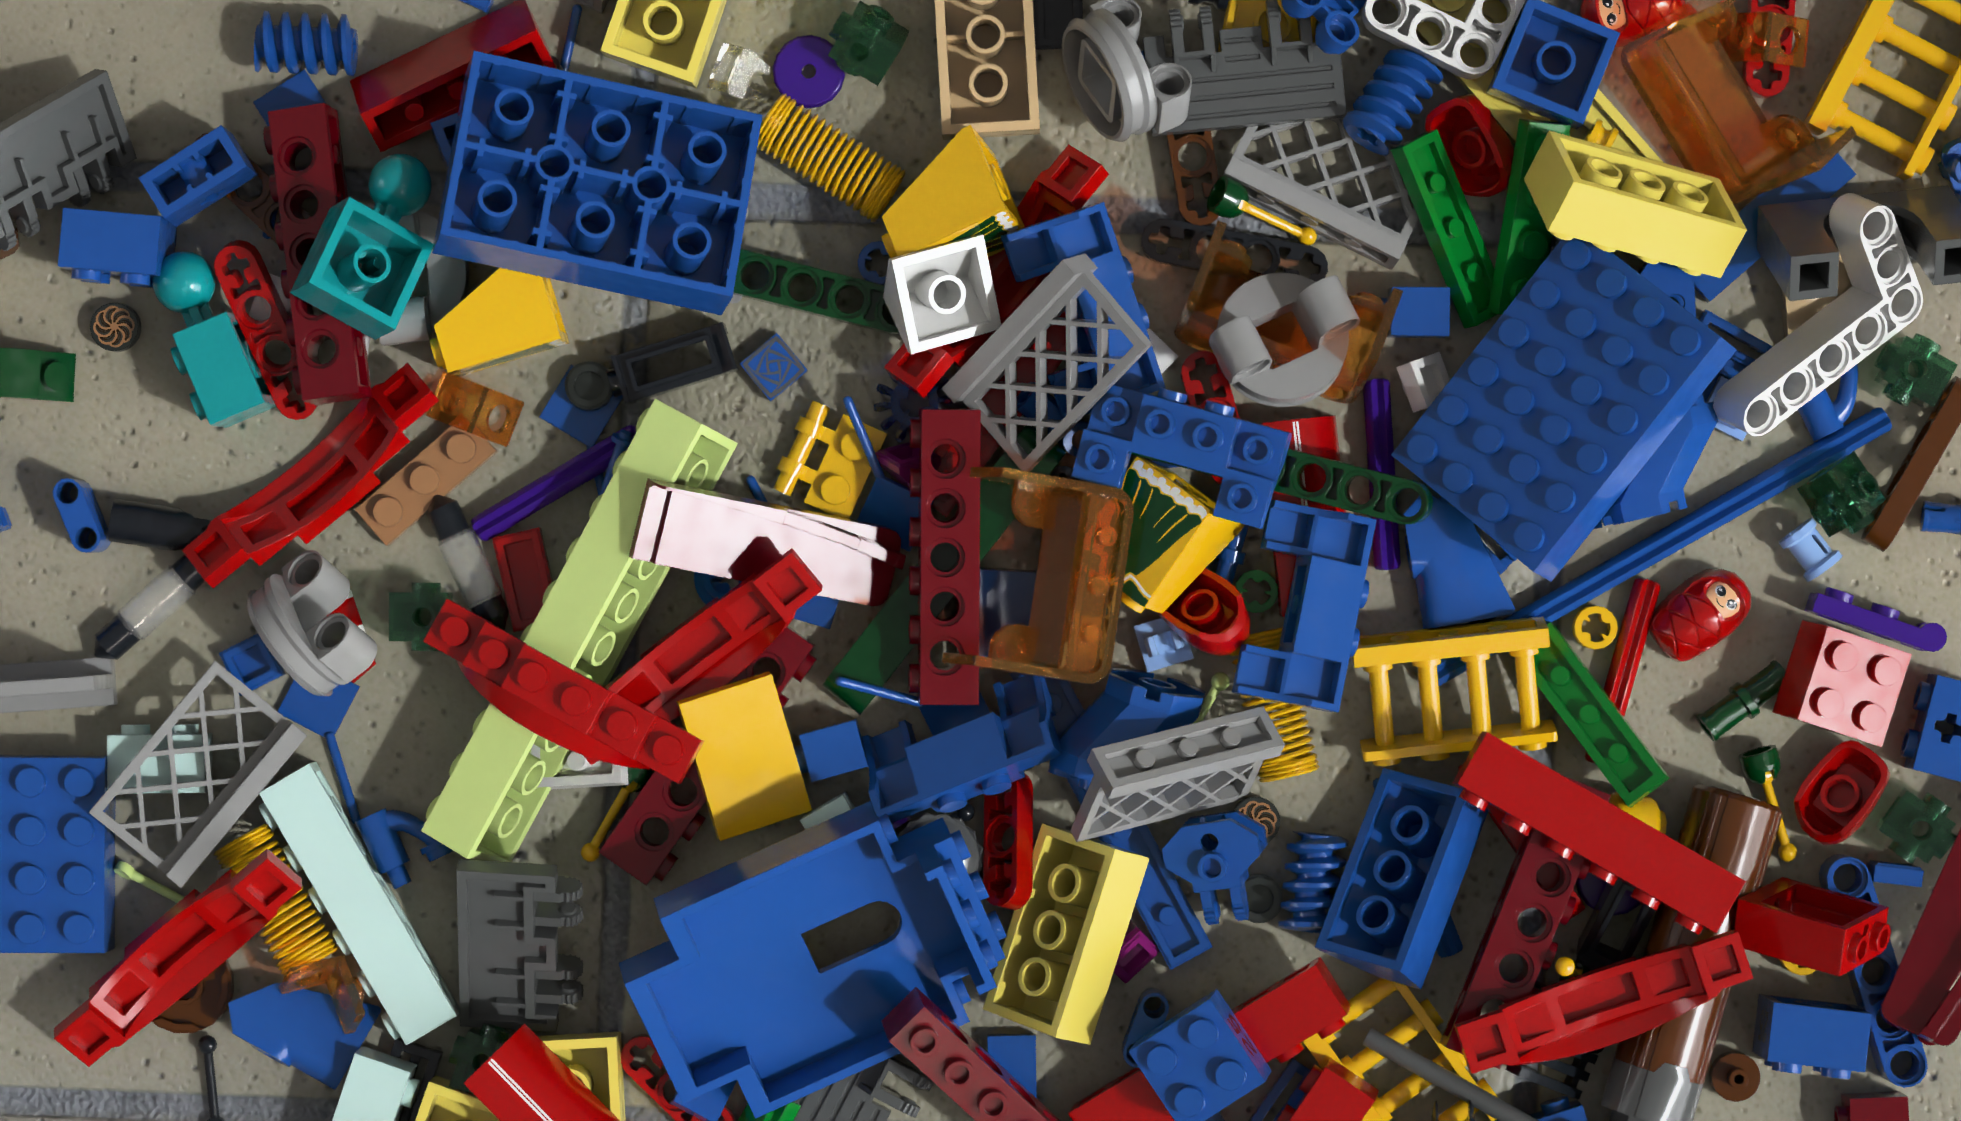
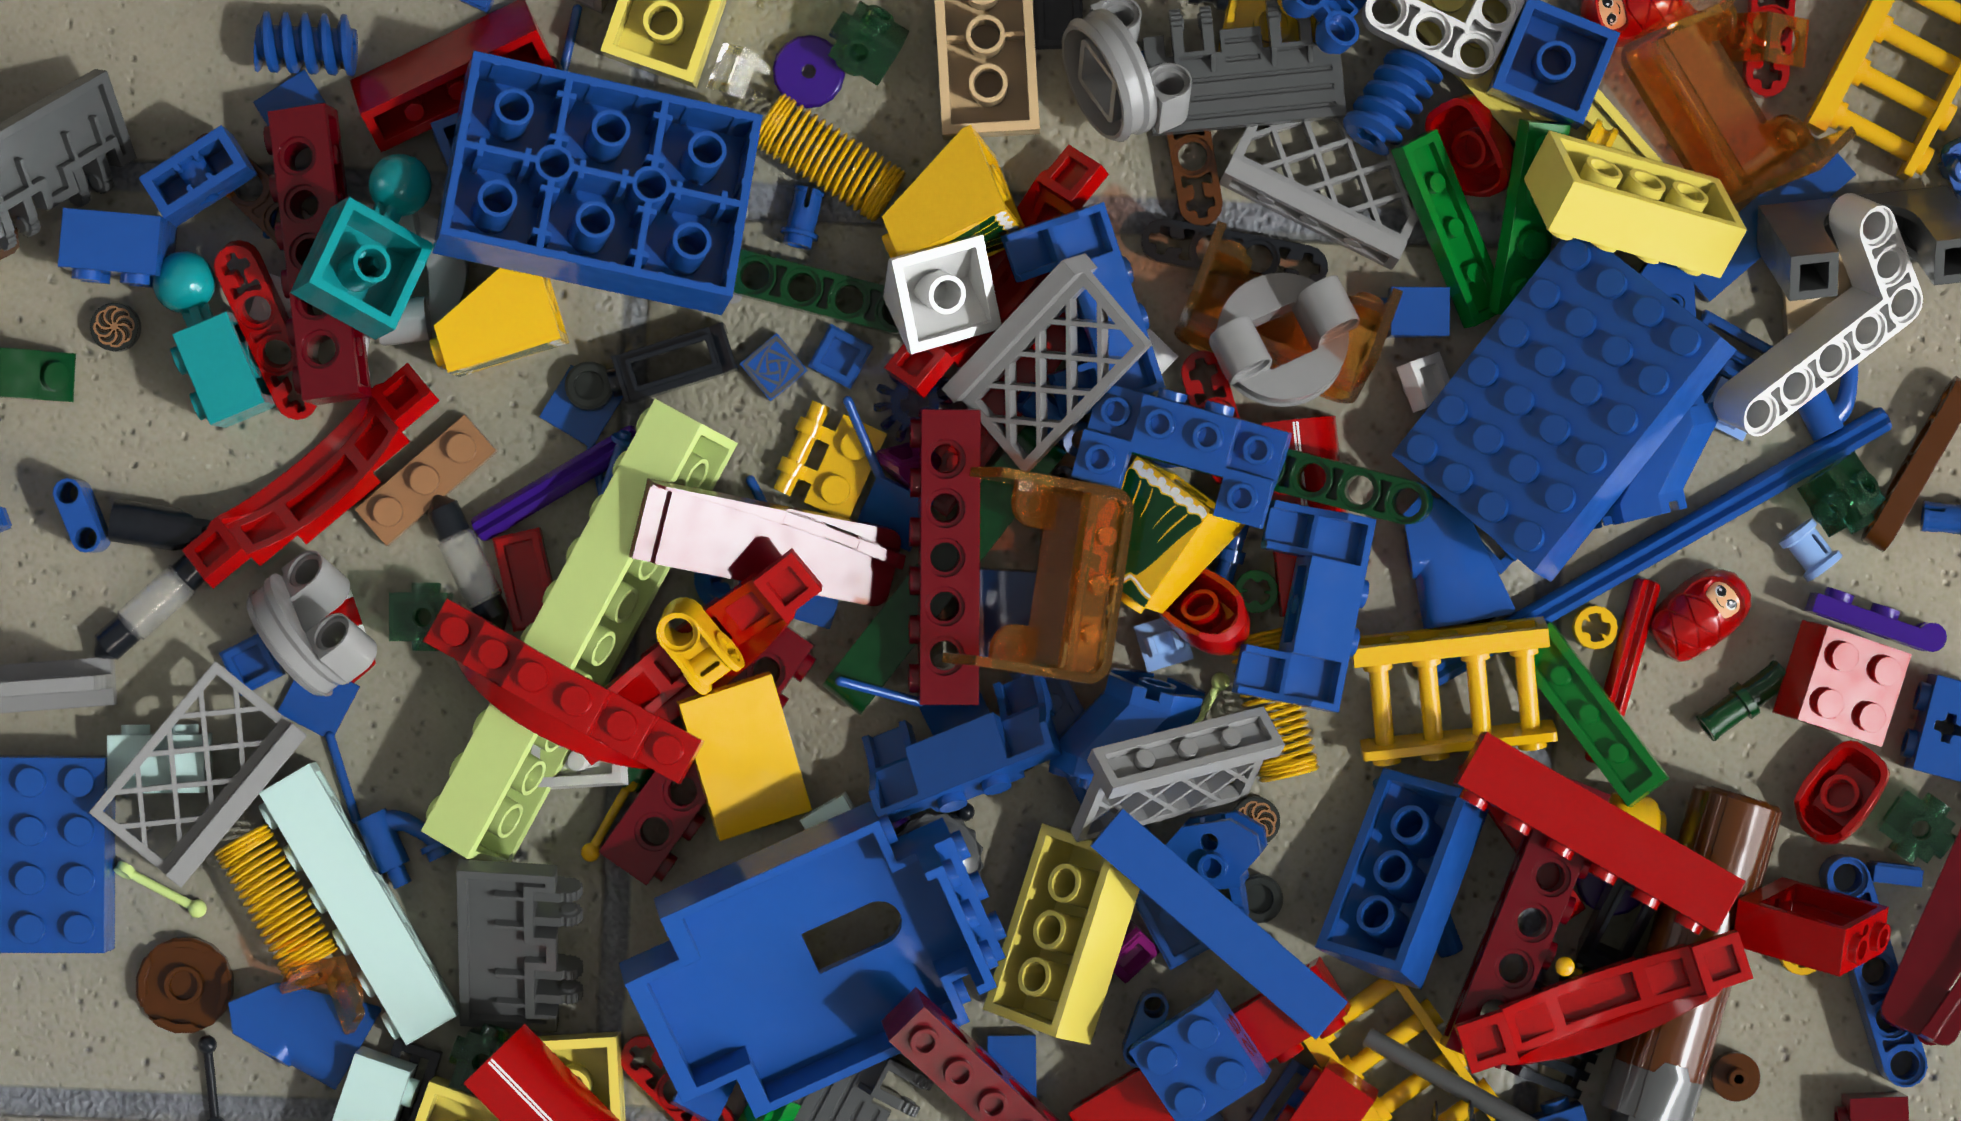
red piece [54,849,302,1067] -> none
clear orange bracket [426,371,524,447] -> none
blue brick [793,718,868,782] -> none
blue bush [858,241,889,285] -> none
red beam [983,773,1033,910] -> none
hinge [1207,175,1317,245] -> none
blue piece [1278,831,1349,933] -> none
dark purple axle [1363,378,1401,570] -> none
hinge [1738,745,1797,862] -> none
blue brick [1752,994,1872,1079] -> none
clear green brick [1874,333,1958,409] -> none
none -> yellow piece [656,597,745,695]
none -> blue pin [780,185,825,250]
none -> blue tile [808,324,874,390]
none -> blue tile [1090,808,1348,1040]

